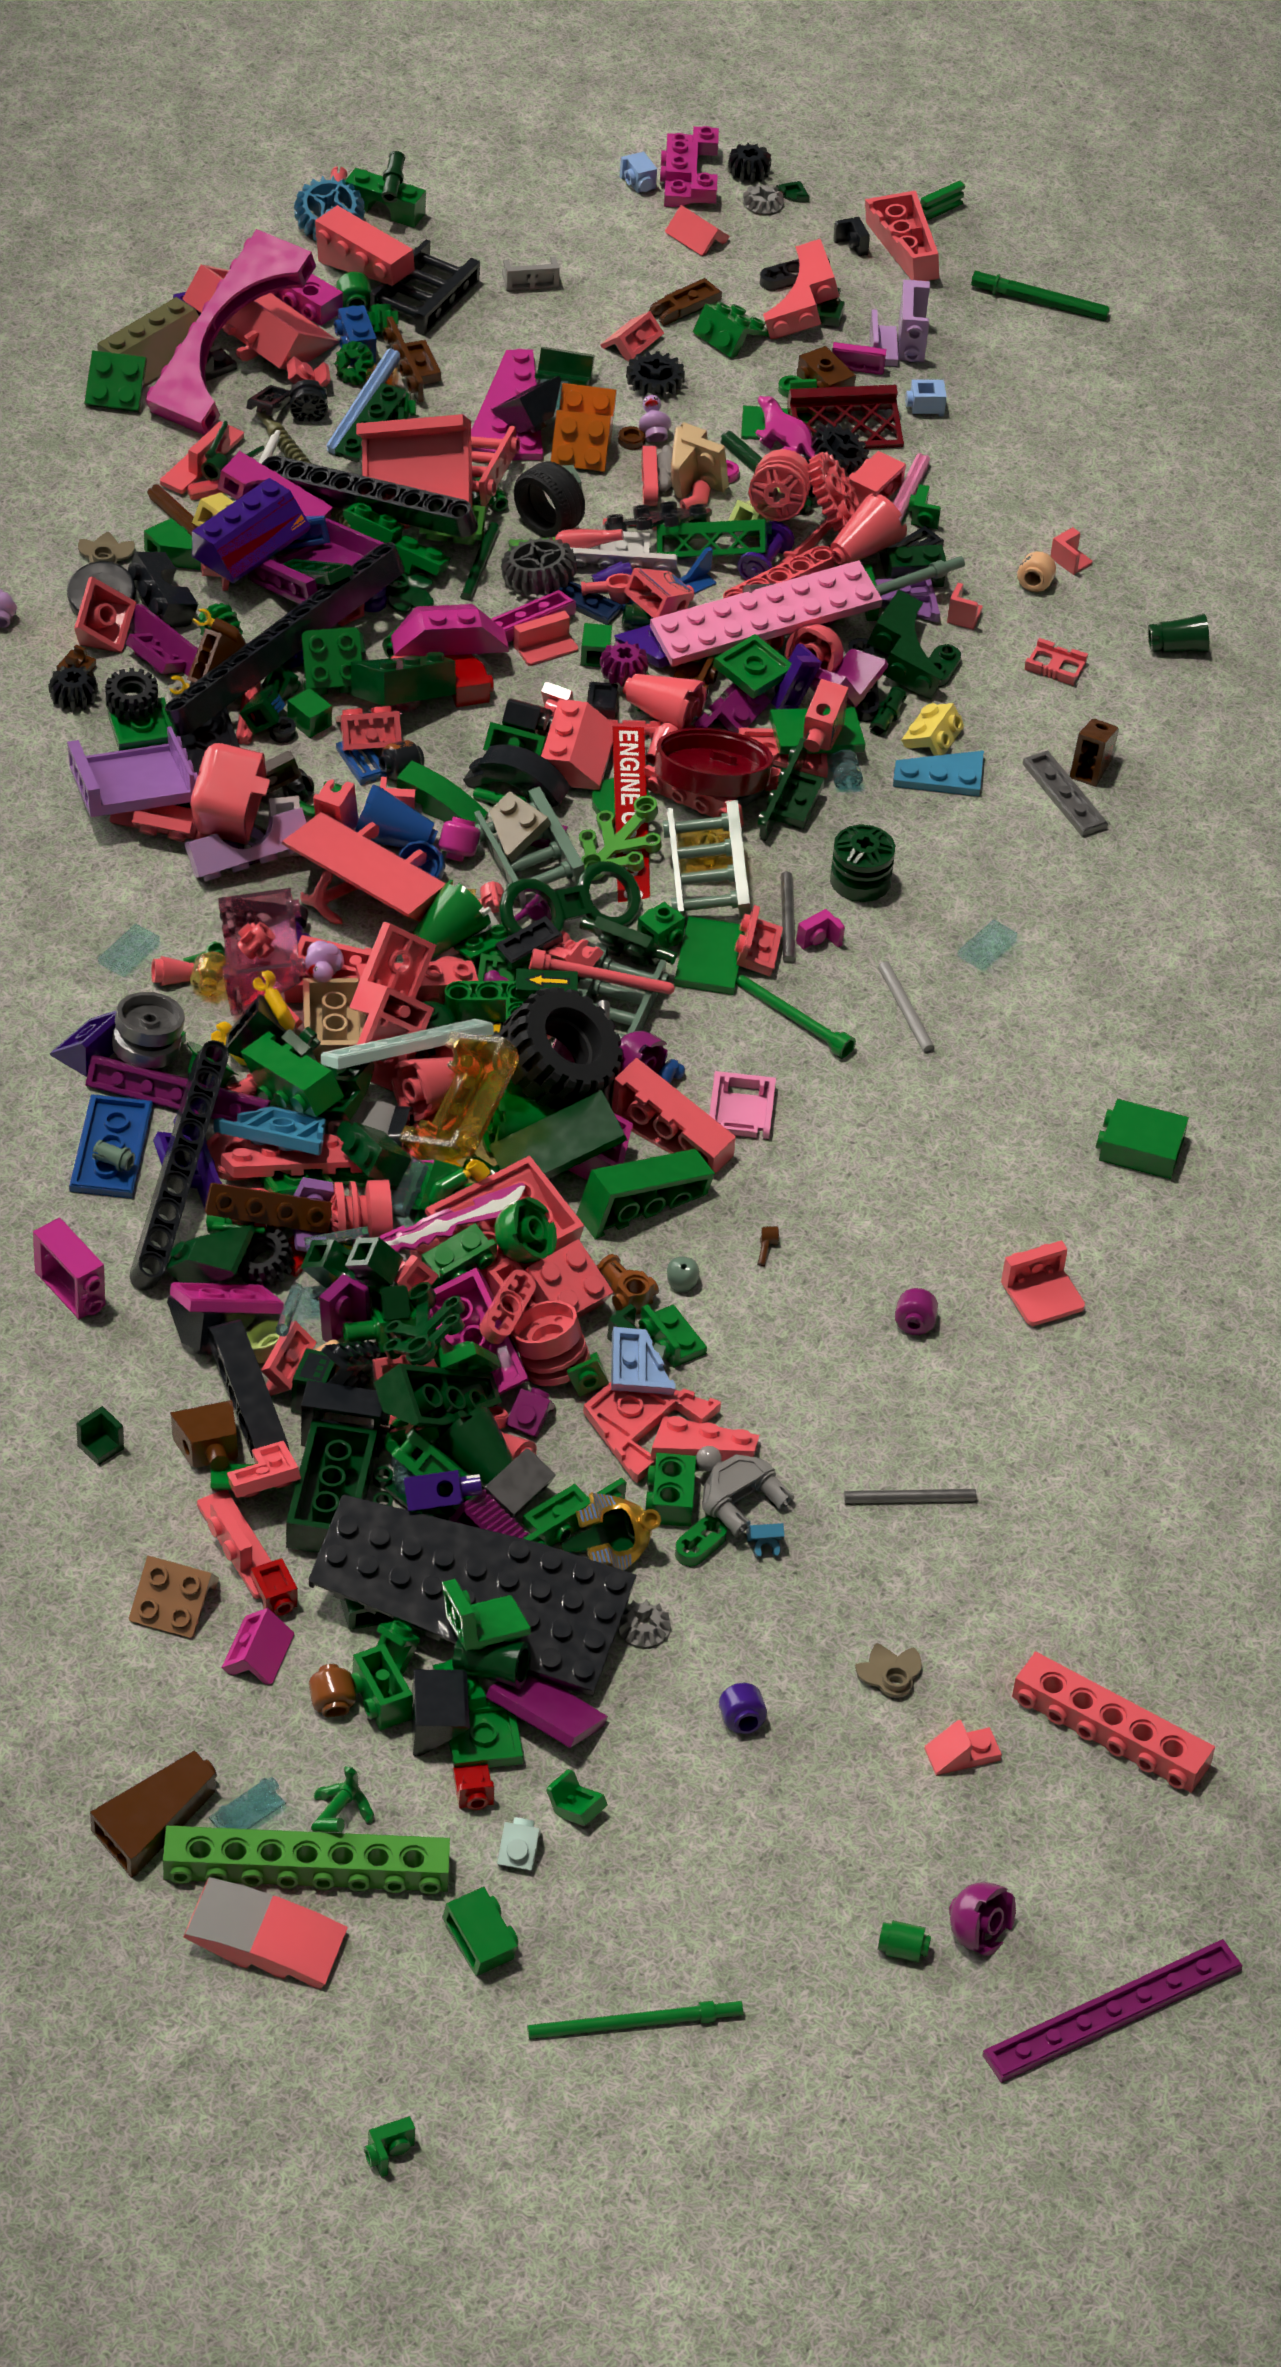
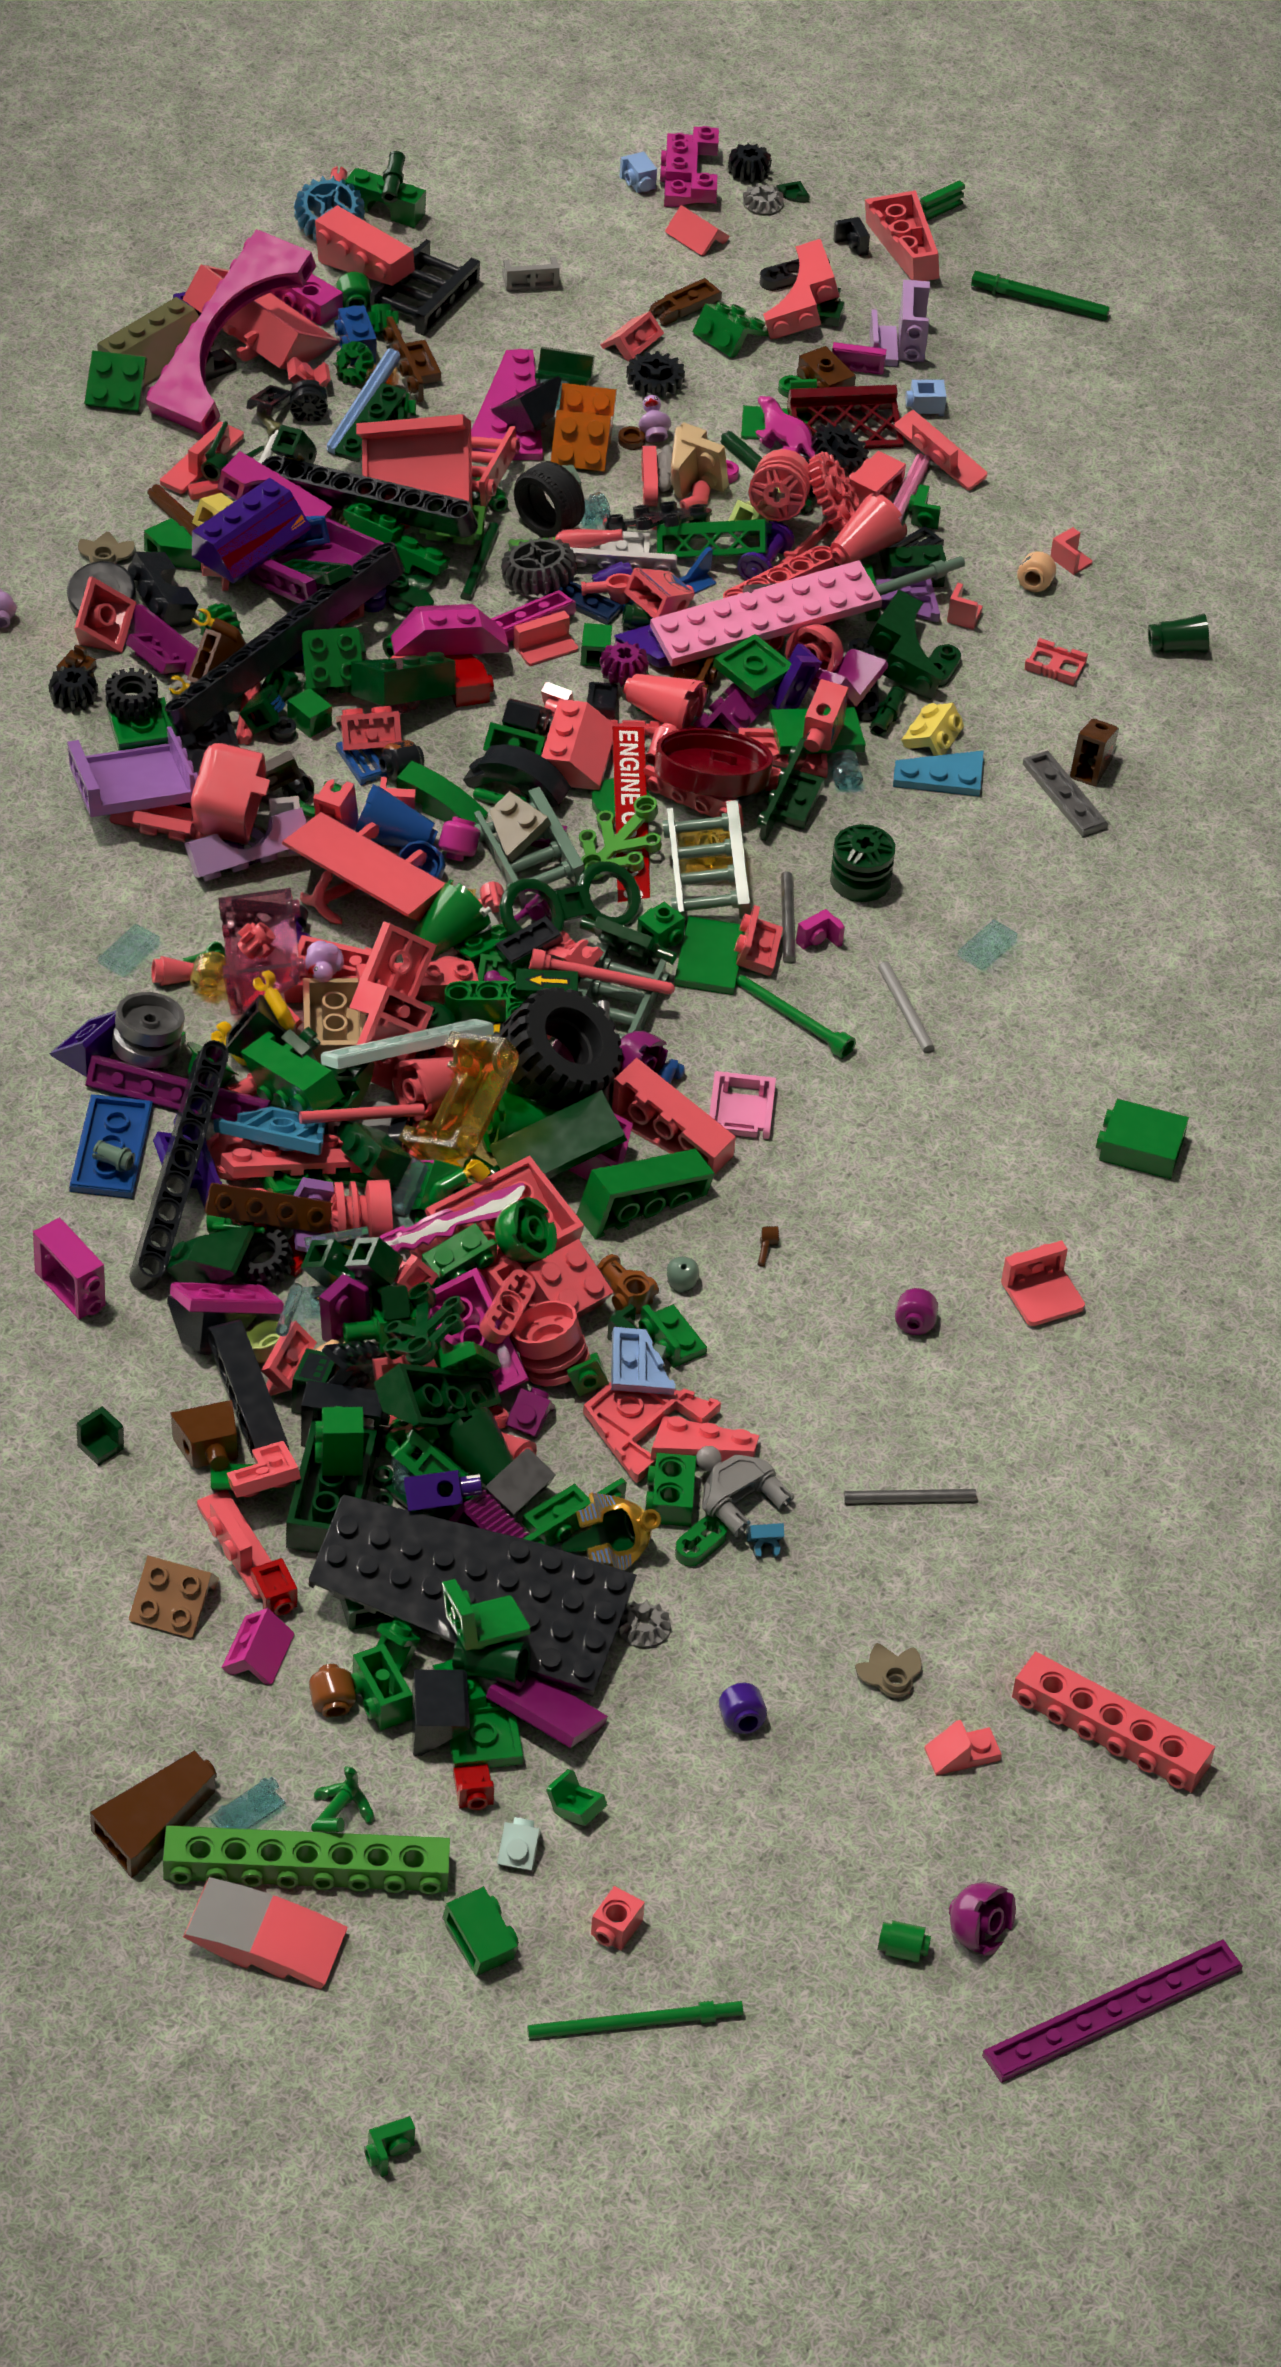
none -> dark green leg [271,424,317,464]
none -> coral bar [299,1103,425,1124]
none -> green brick [315,1406,364,1476]
none -> clear light blue wheel [580,492,610,527]
none -> coral brick [591,1886,645,1951]
none -> coral bracket [894,410,987,491]

